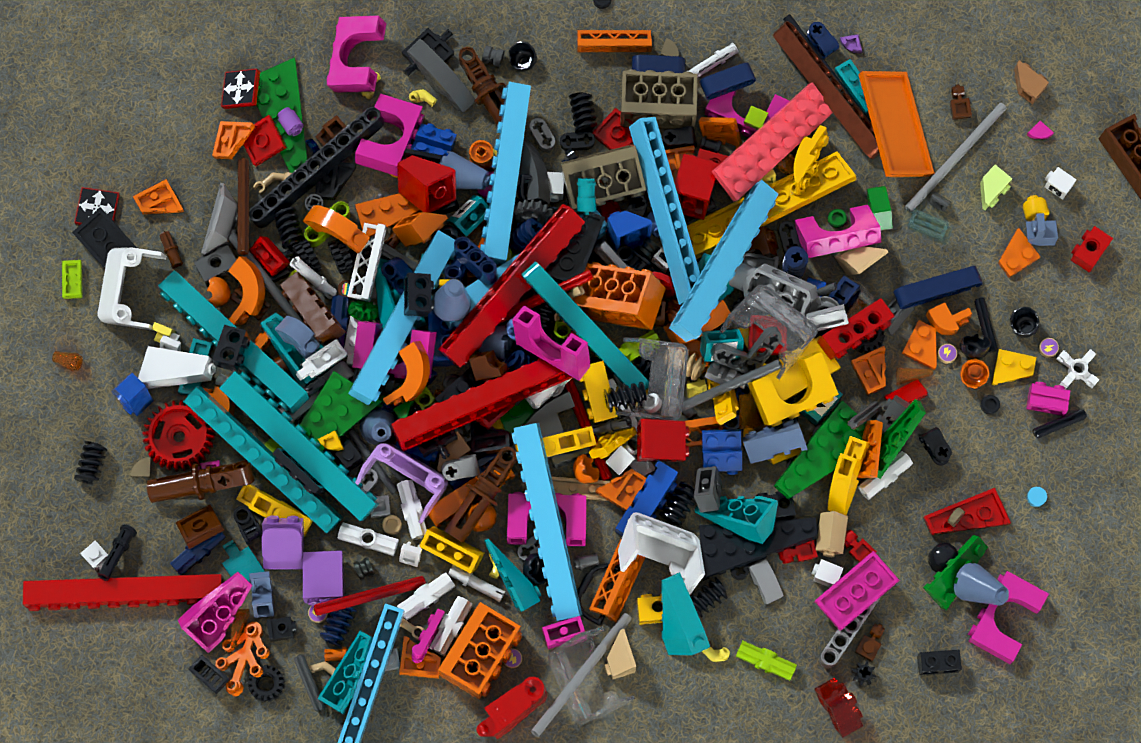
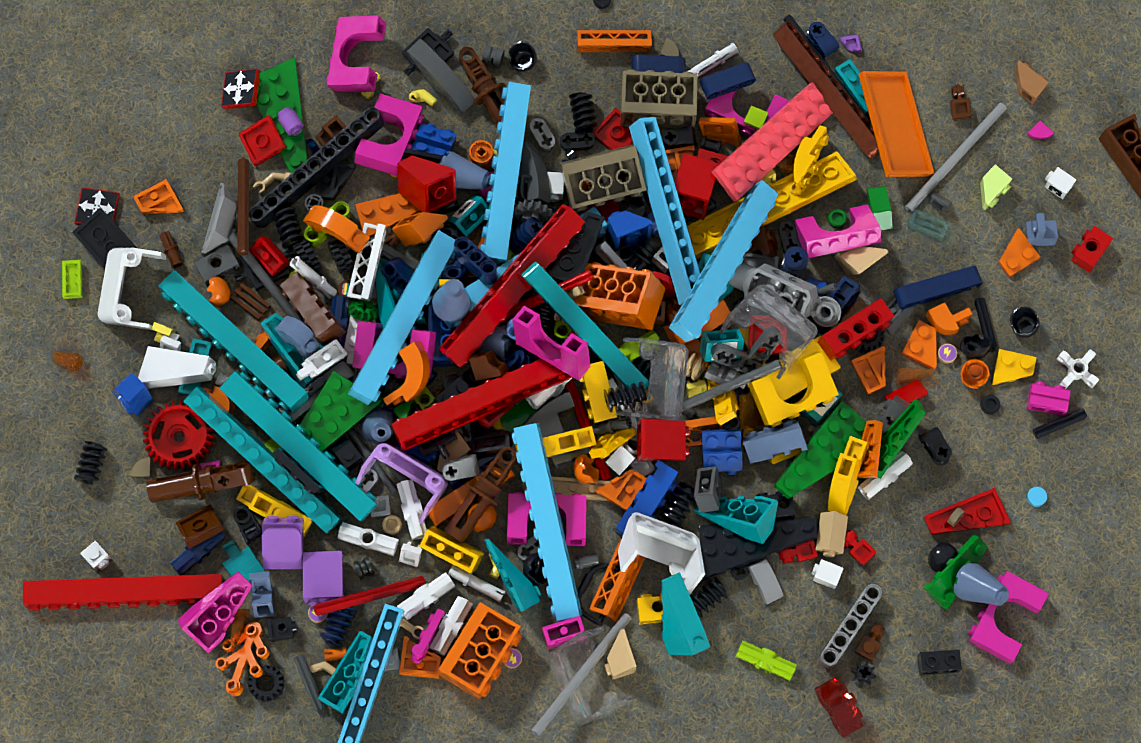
black pin [97,524,137,581] -> none
black slope [188,655,230,694] -> none
orange wing [212,121,255,159] -> none
black brick [212,325,250,372] -> none
orange arch [228,256,265,325] -> none
yellow tile [318,431,344,451] -> none
black brick [404,273,434,317] -> none
red piece [476,677,547,739] -> none
teal piece [577,178,596,215] -> none
white tile [642,393,662,413] -> none
light yellow arm [702,646,730,662] -> none
light grey tile [806,304,849,333] -> none
dark pink tile [814,551,900,631] -> none
dark grey axle [848,401,881,430] -> none
yellow head [1023,195,1049,222] -> none
tile [1039,338,1059,358] -> none

